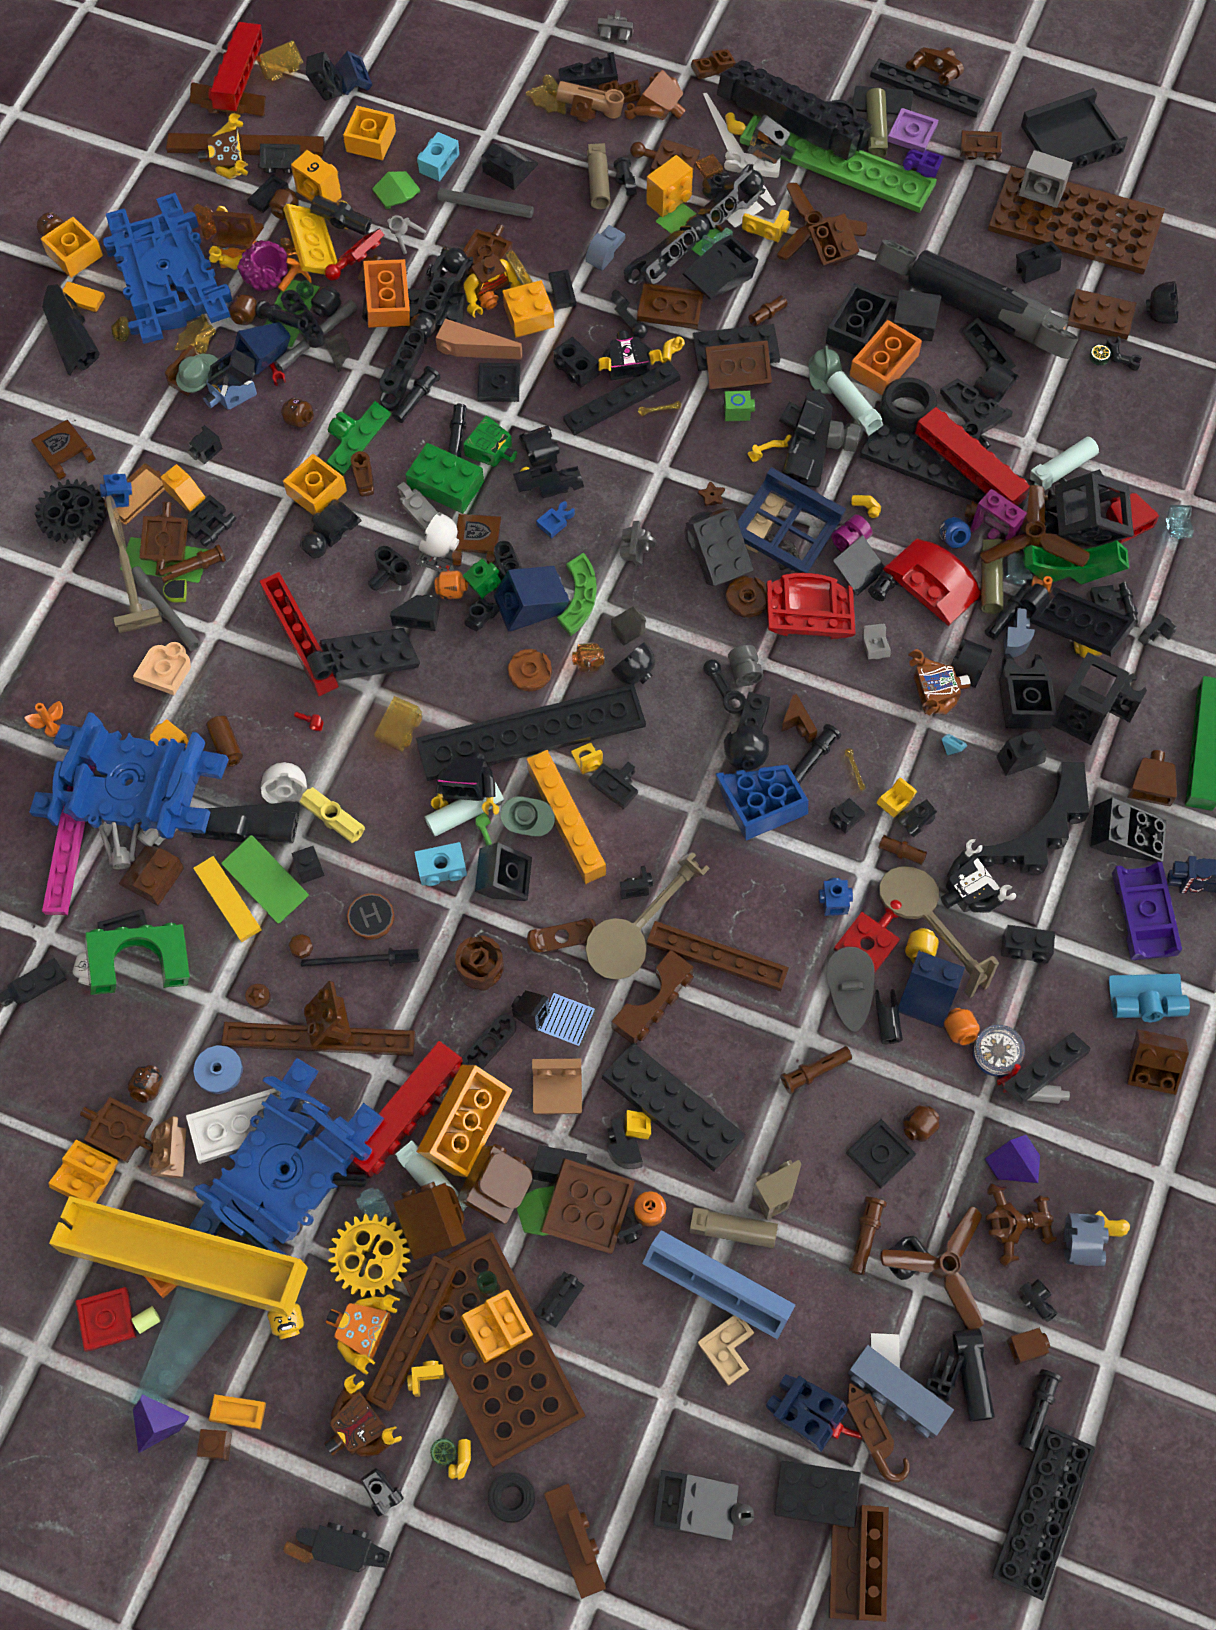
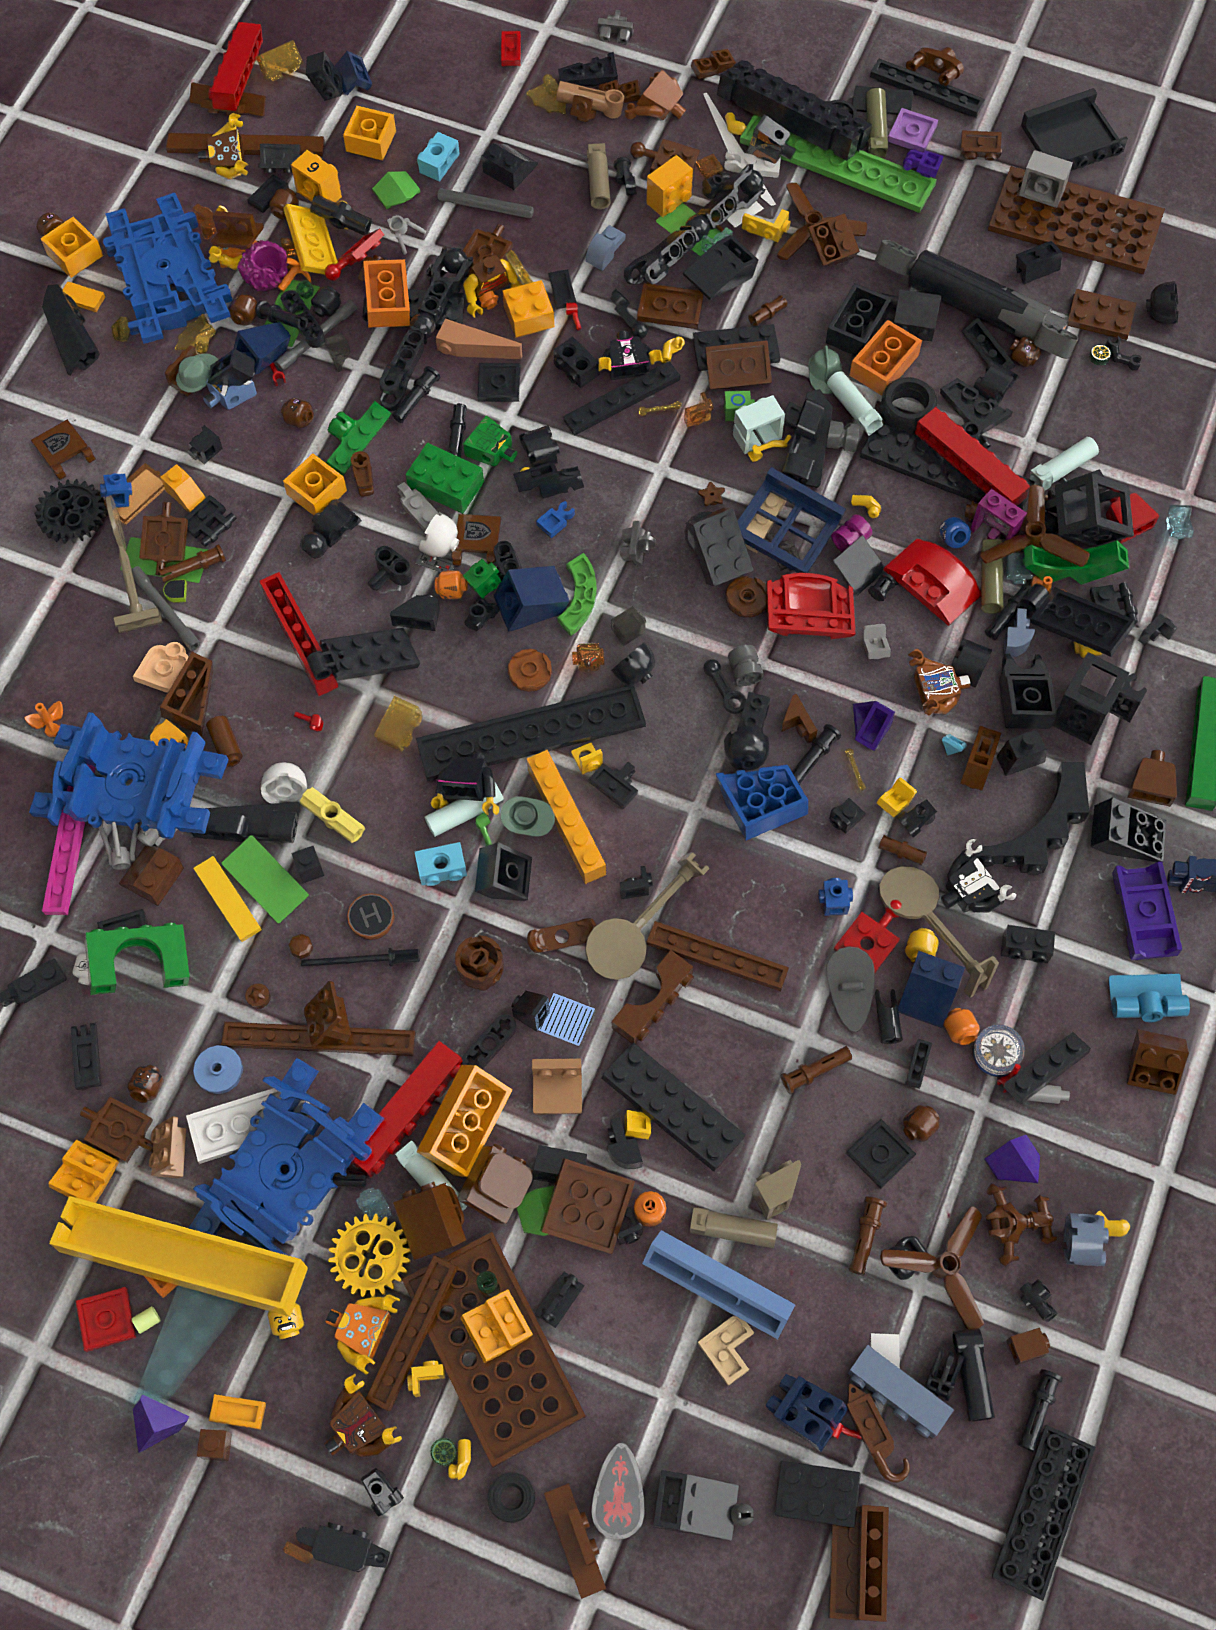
none -> black hinge [71,1023,101,1090]
none -> reddish brown wedge [160,652,213,736]
none -> red plate [501,31,521,66]
none -> red hand [566,303,581,330]
none -> shield [592,1442,644,1540]
none -> clear orange bracket [684,392,713,427]
none -> light aqua piece [733,395,785,454]
none -> dark purple slope [853,701,895,751]
none -> black piece [905,1039,932,1089]
none -> reddish brown slope [960,726,1001,791]
none -> reddish brown head [1009,336,1042,367]

